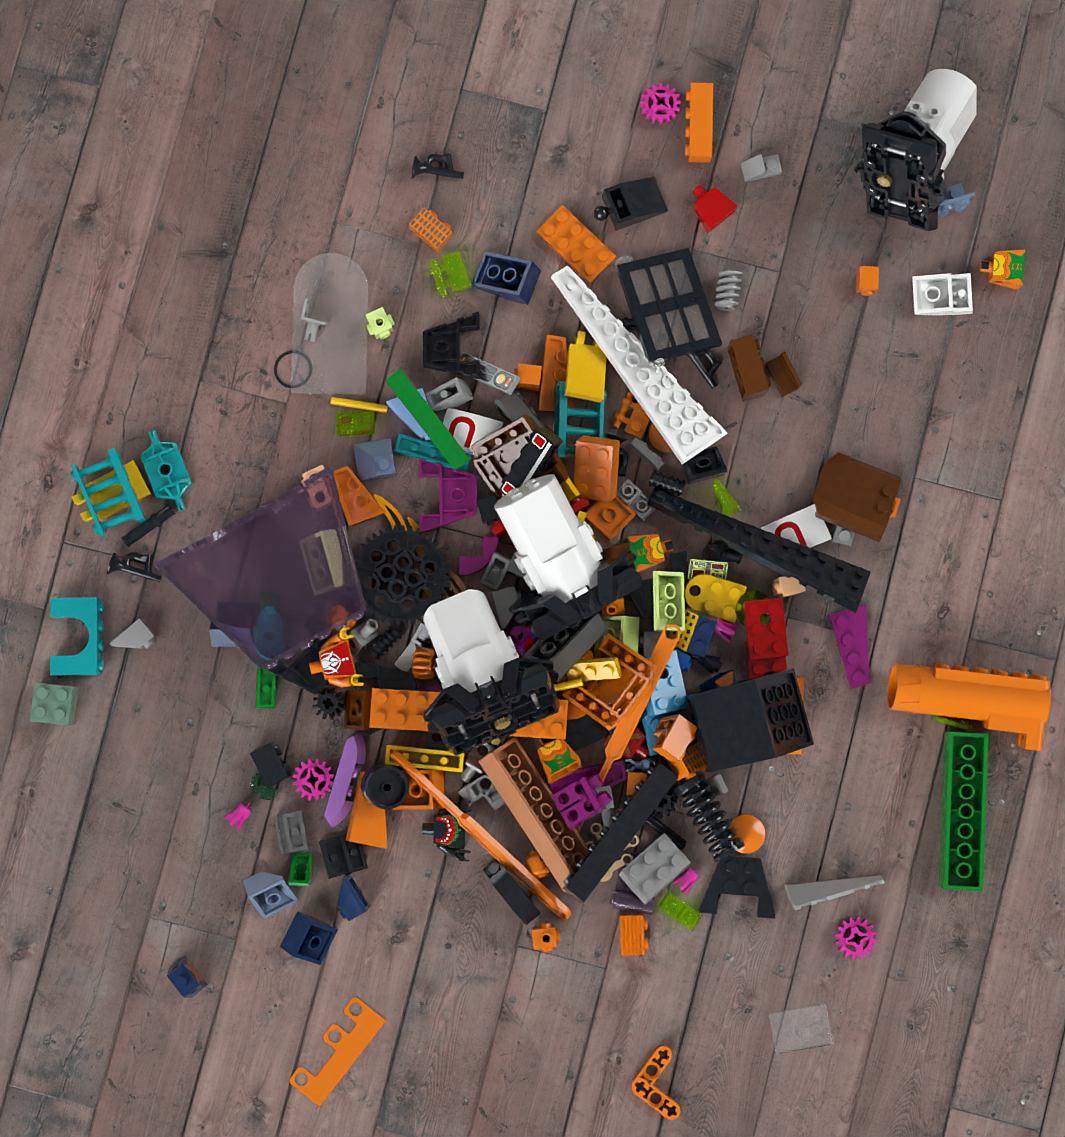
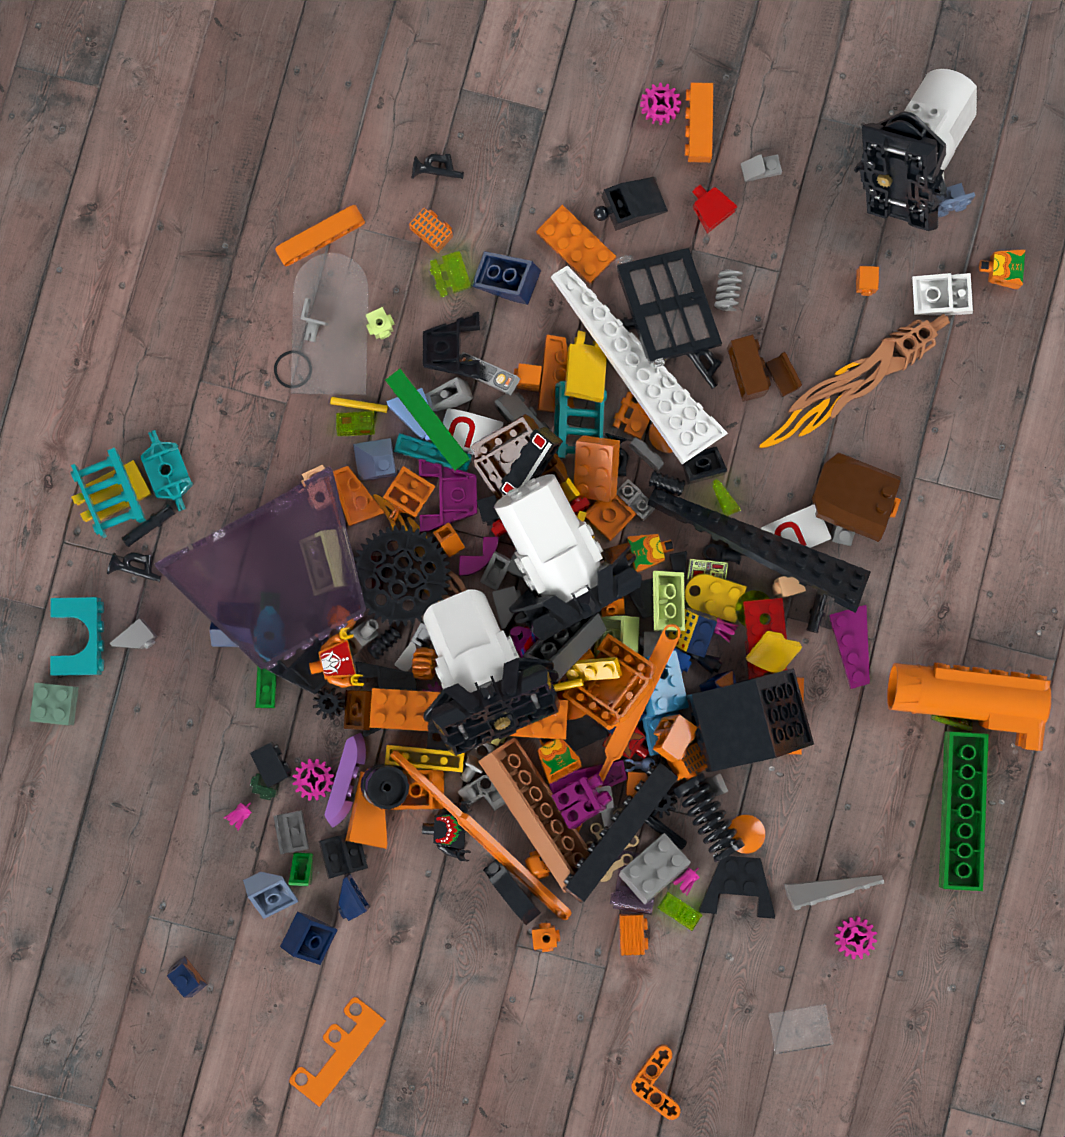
none -> orange beam [275,205,365,266]
none -> orange plate [383,466,436,522]
none -> orange brick [433,523,465,557]
none -> yellow slope [746,631,803,673]
none -> nougat piece [759,314,950,448]
none -> black pin [806,593,828,633]

